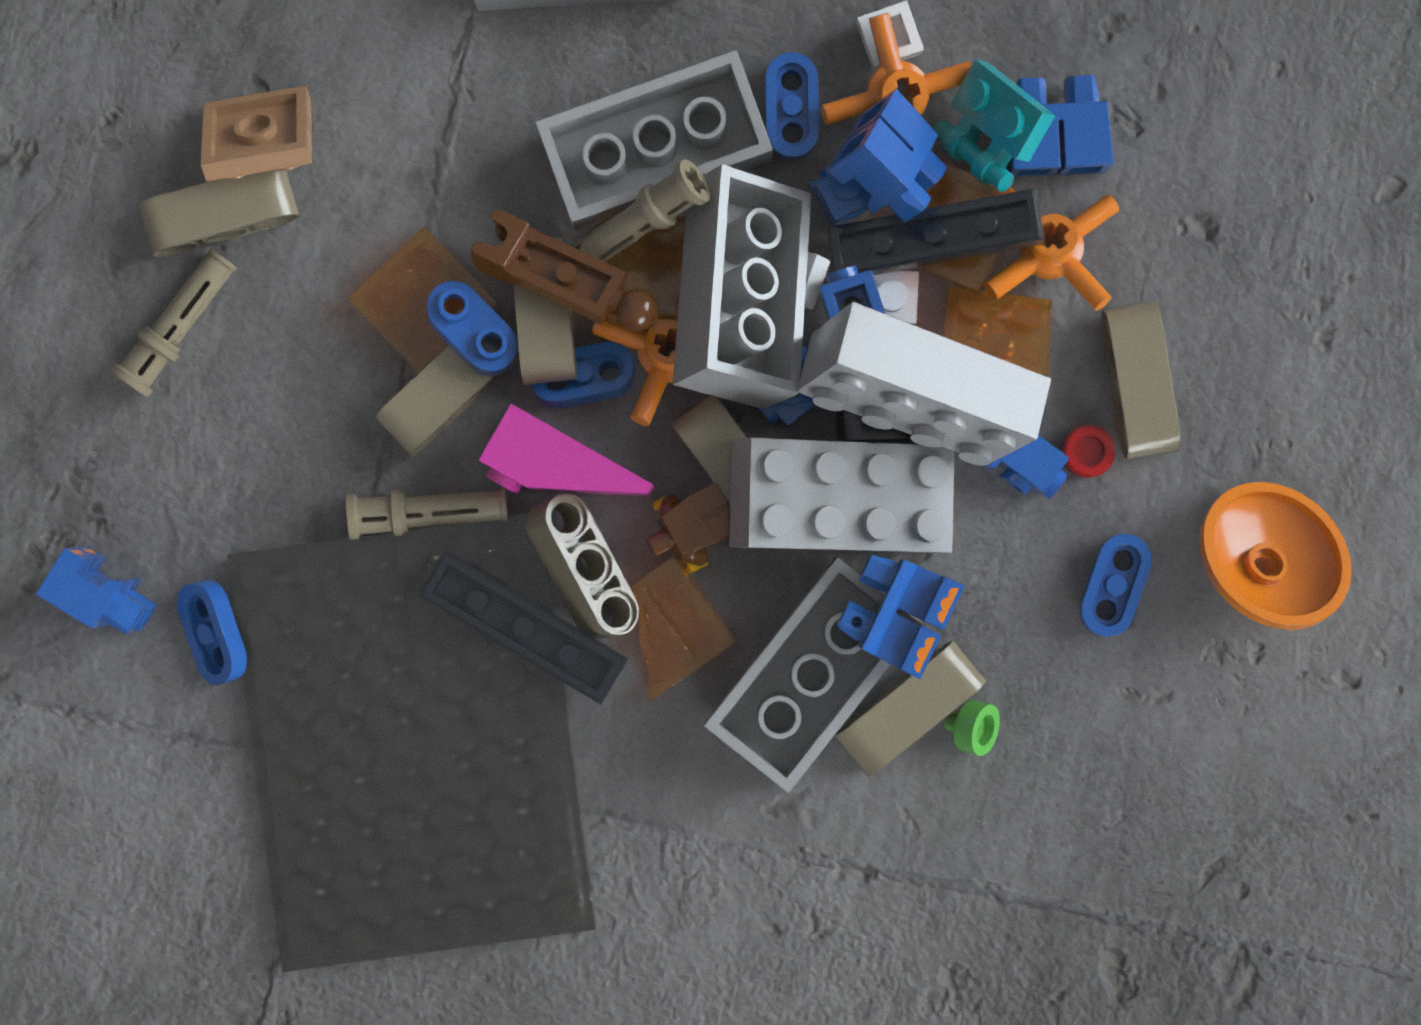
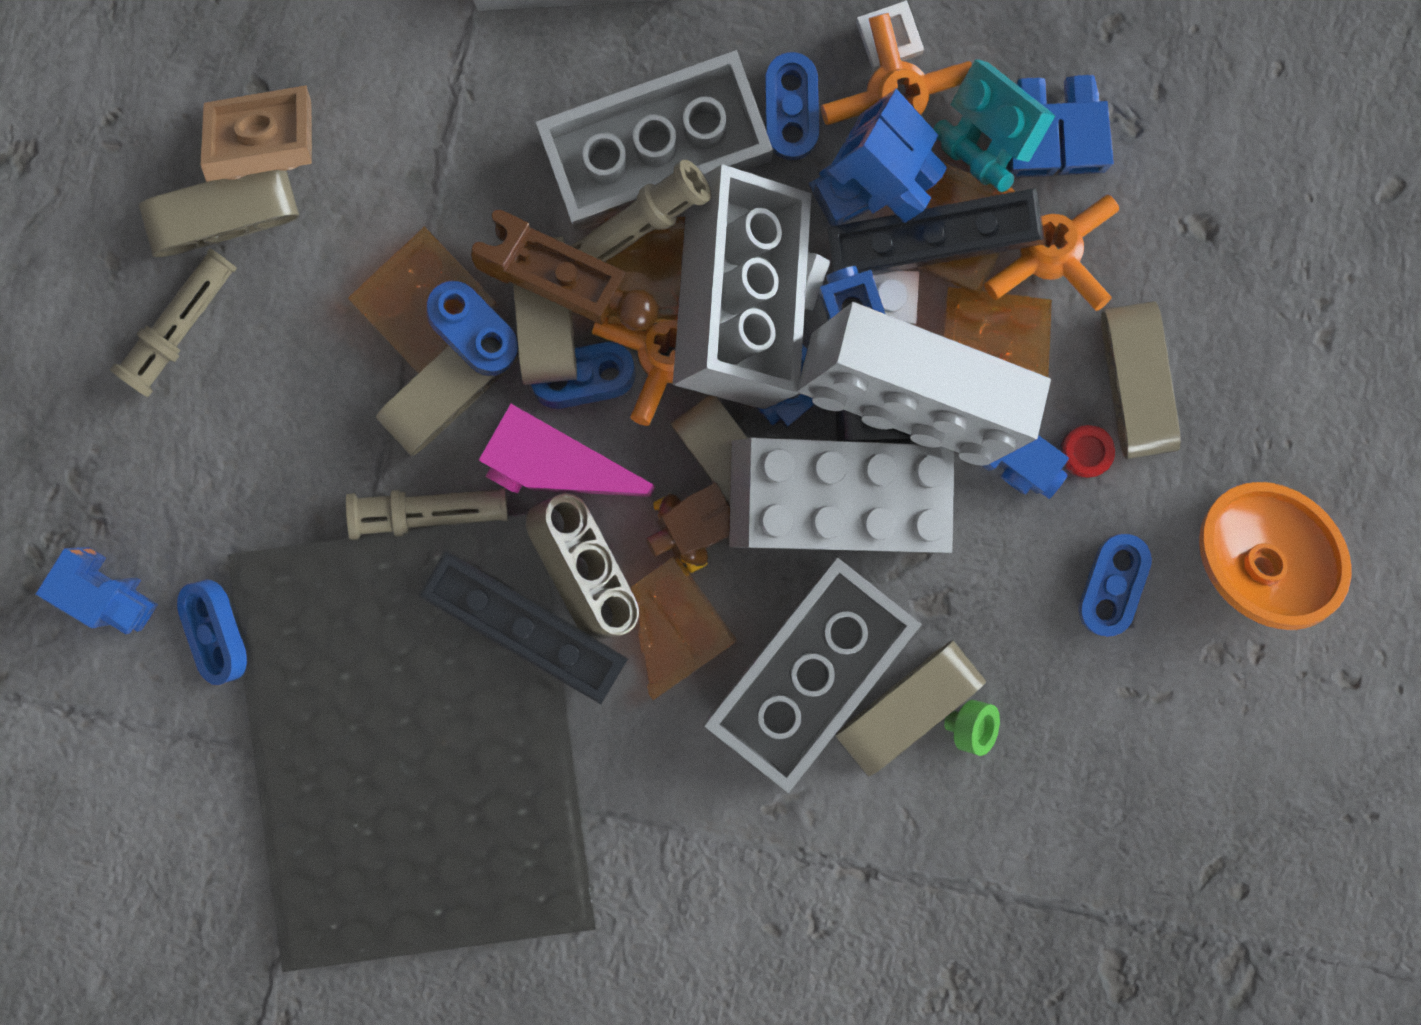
blue hips [836,555,965,680] -> none

